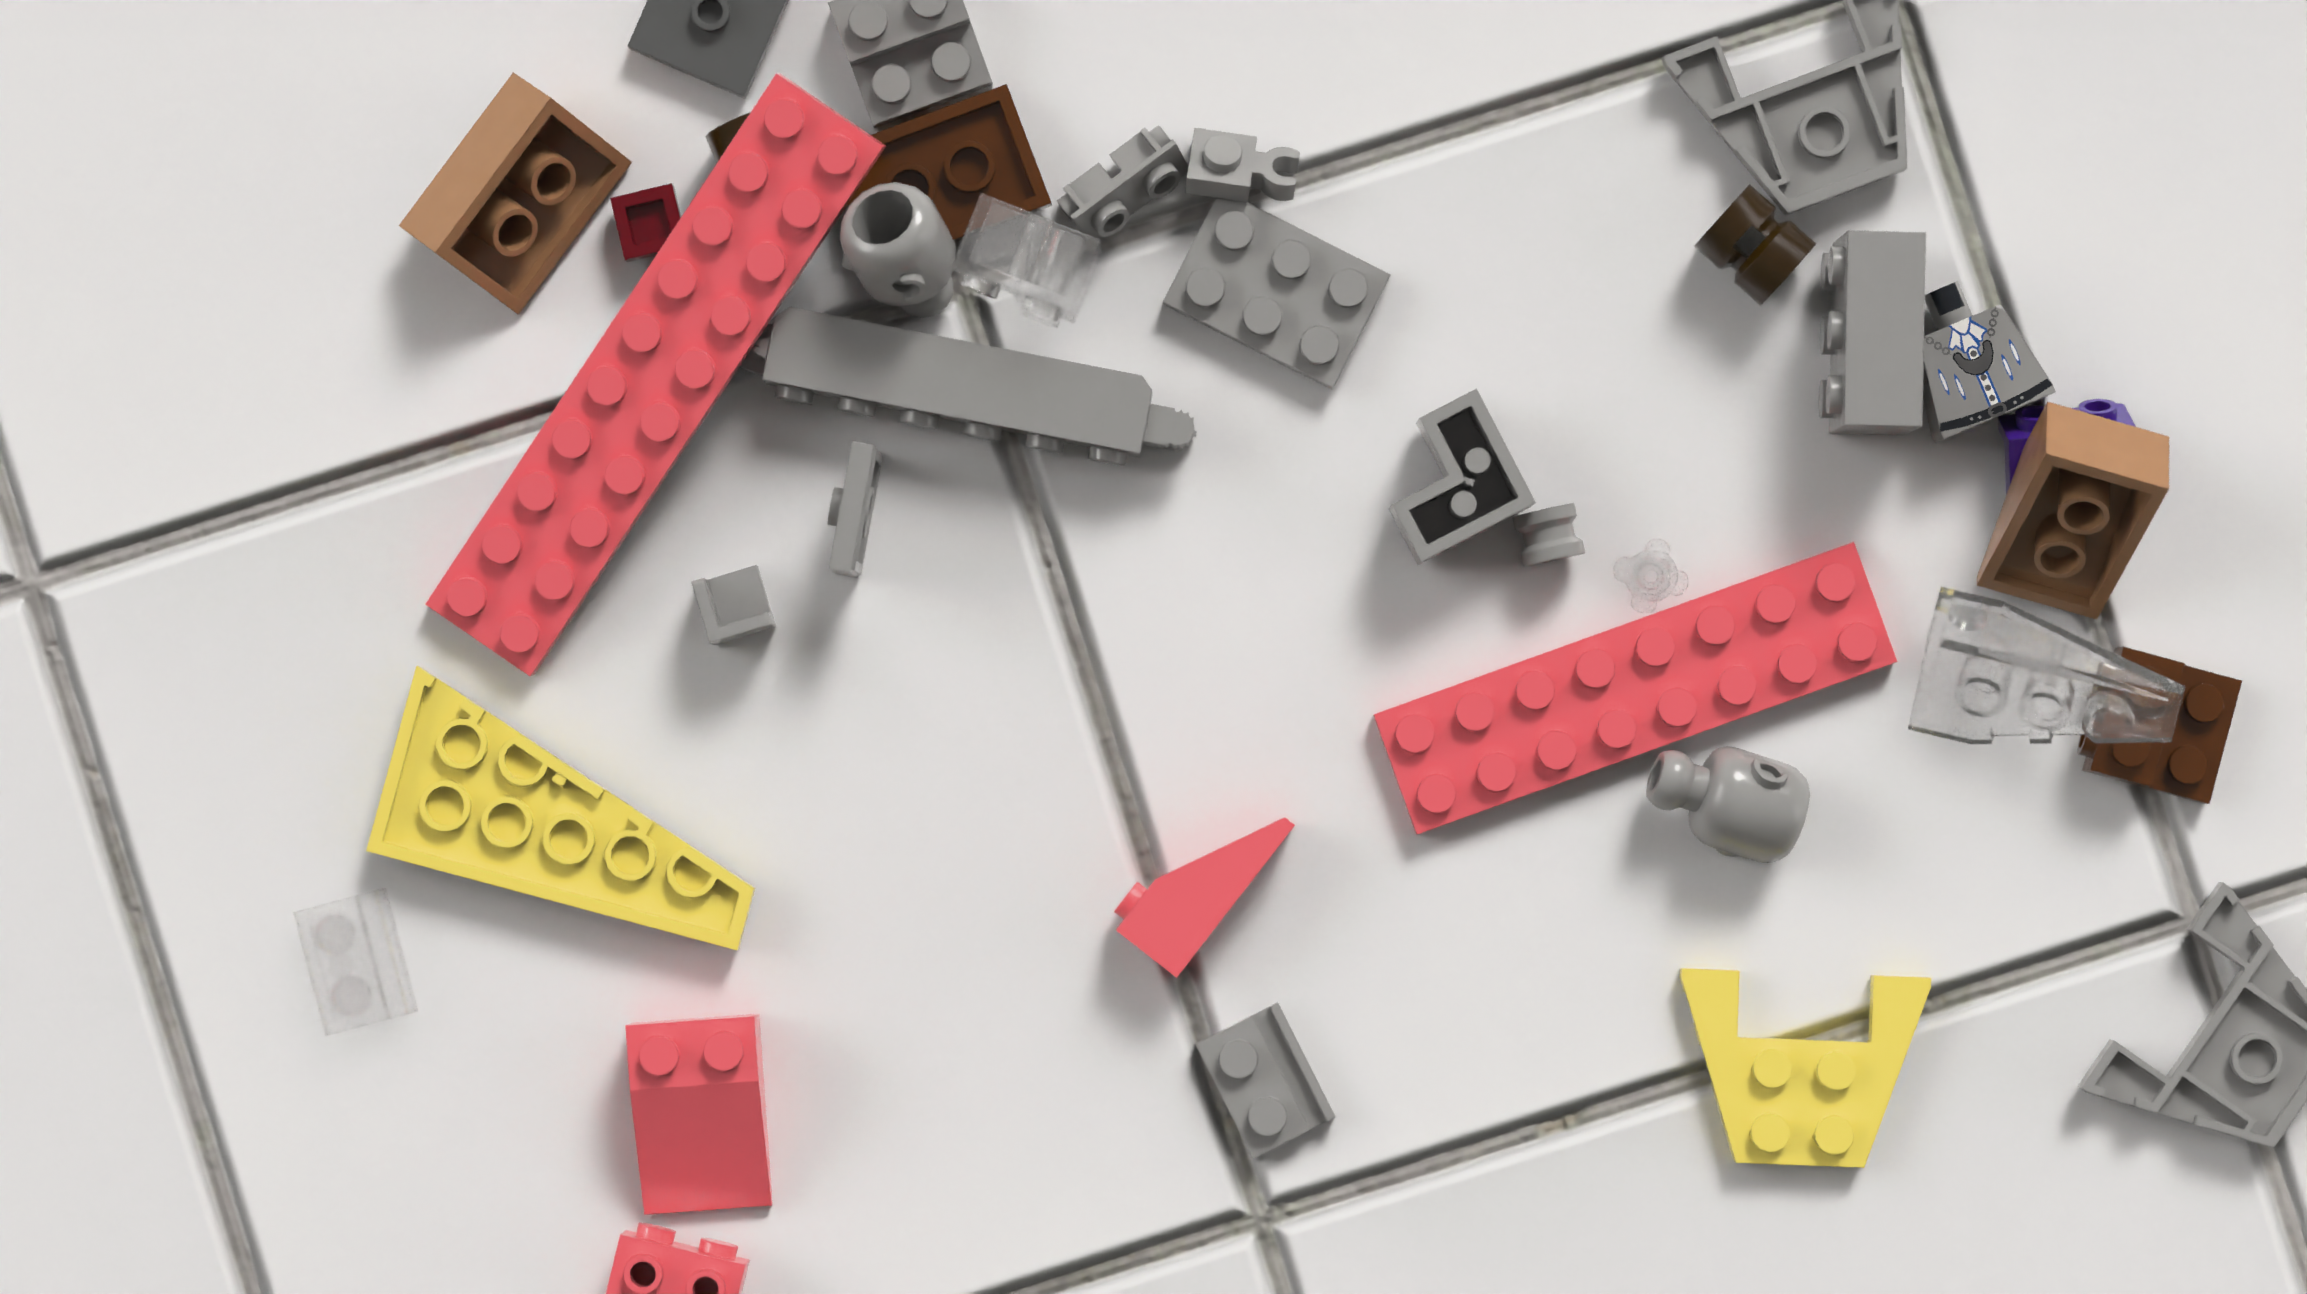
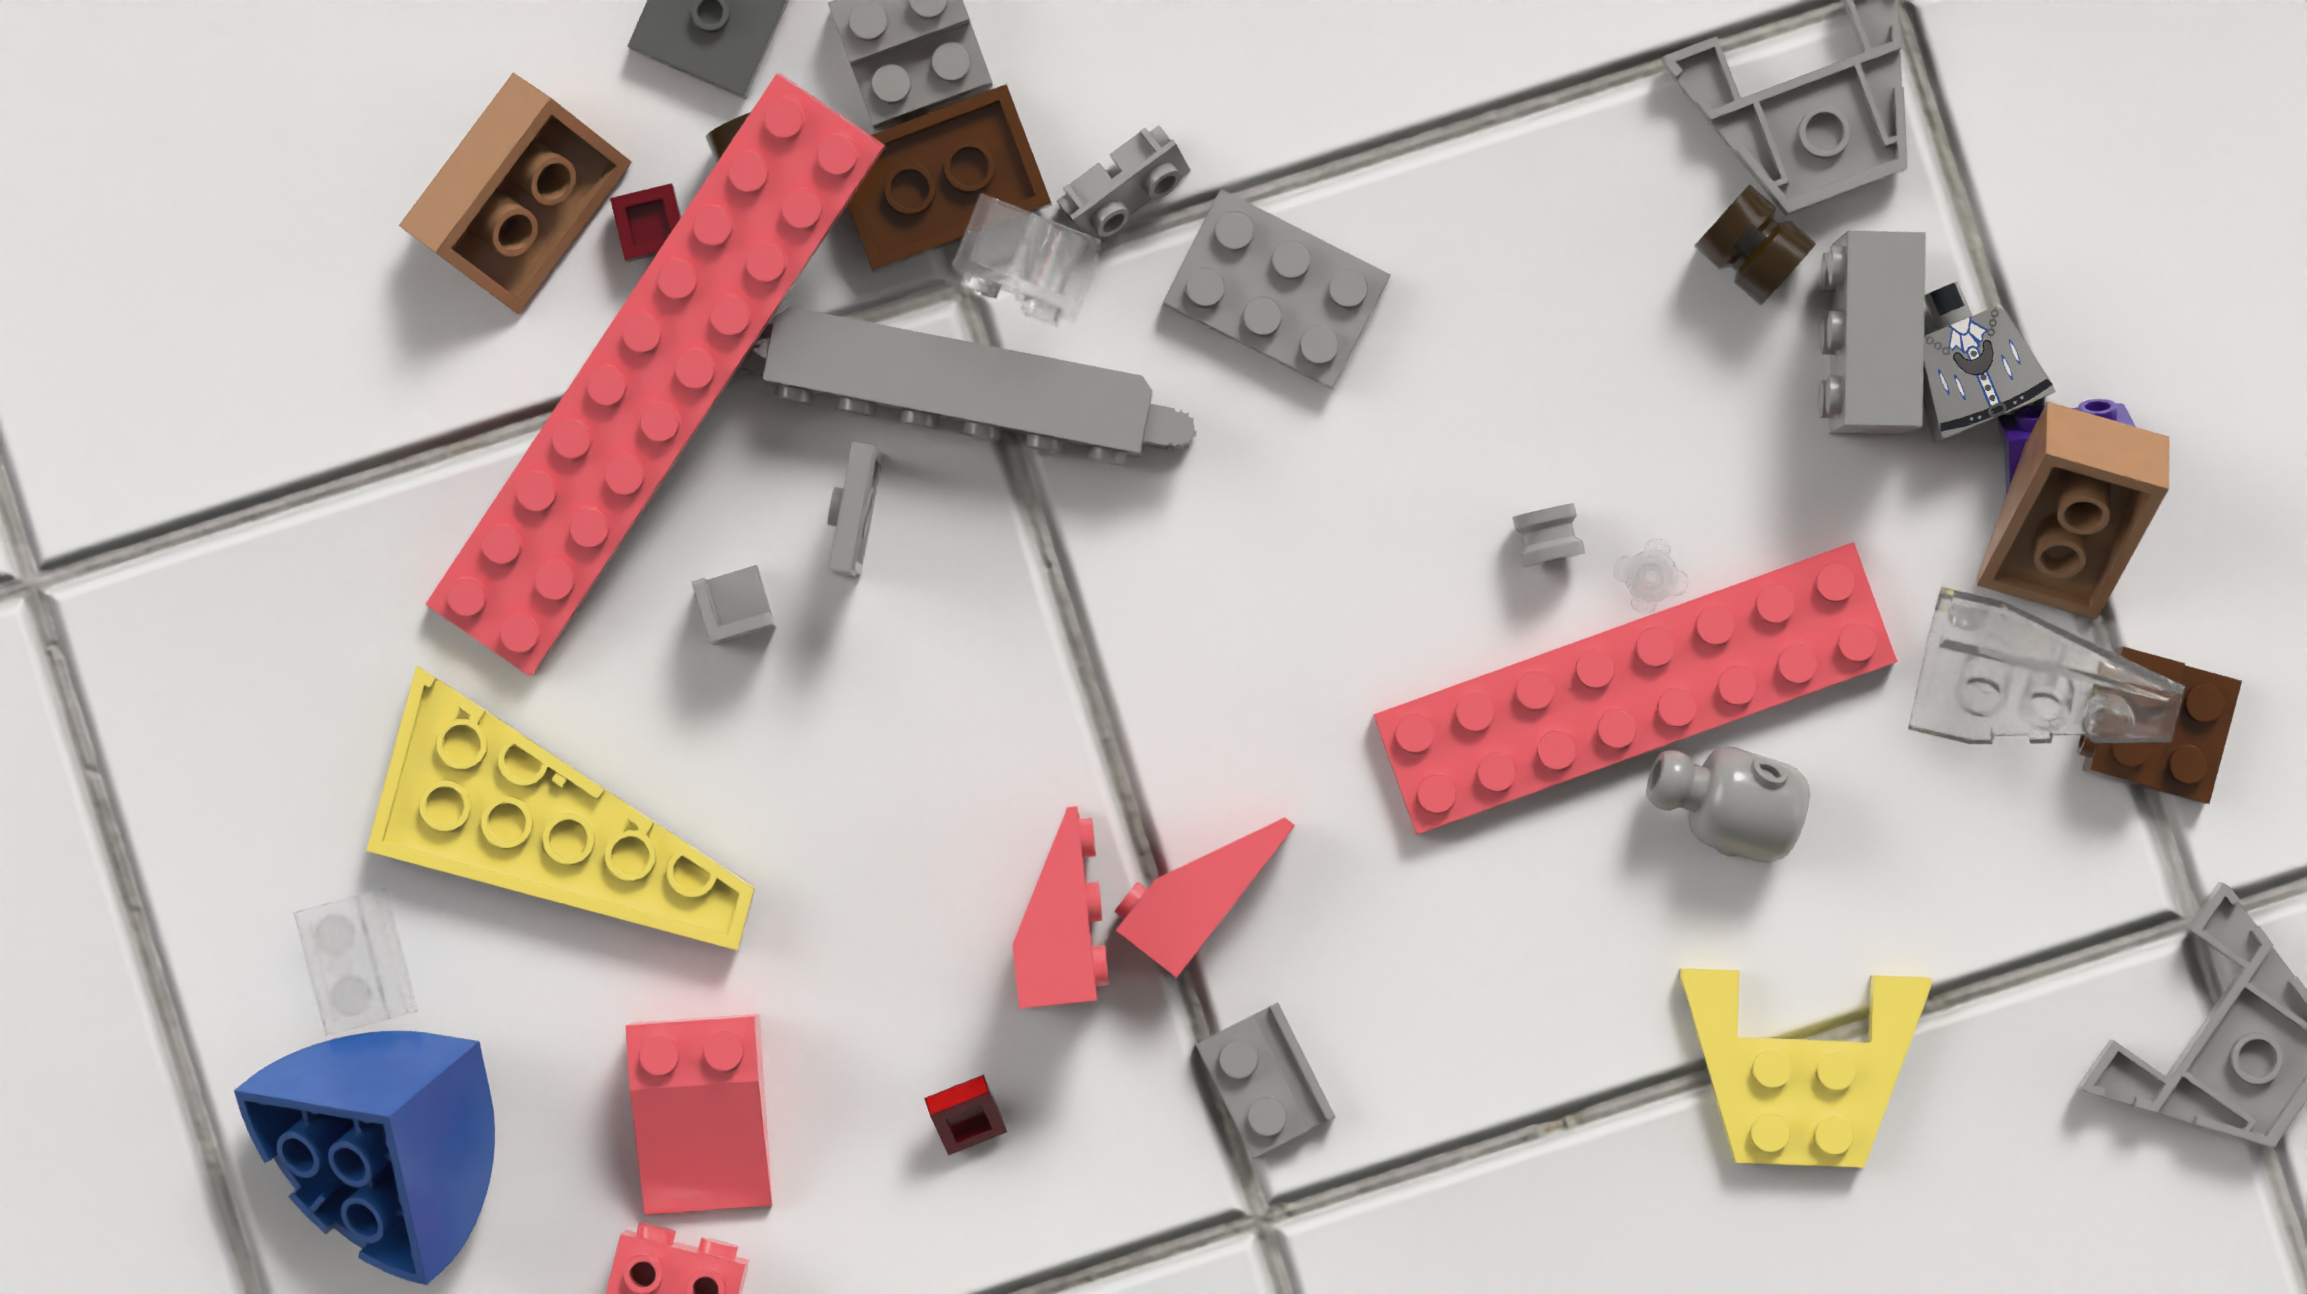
light grey piece [840,182,956,318] -> none
light grey plate [1185,128,1300,202] -> none
light grey brick [1389,389,1536,565] -> none
none -> blue brick [234,1030,495,1285]
none -> dark red plate [924,1074,1008,1156]
none -> coral slope [1013,806,1109,1009]

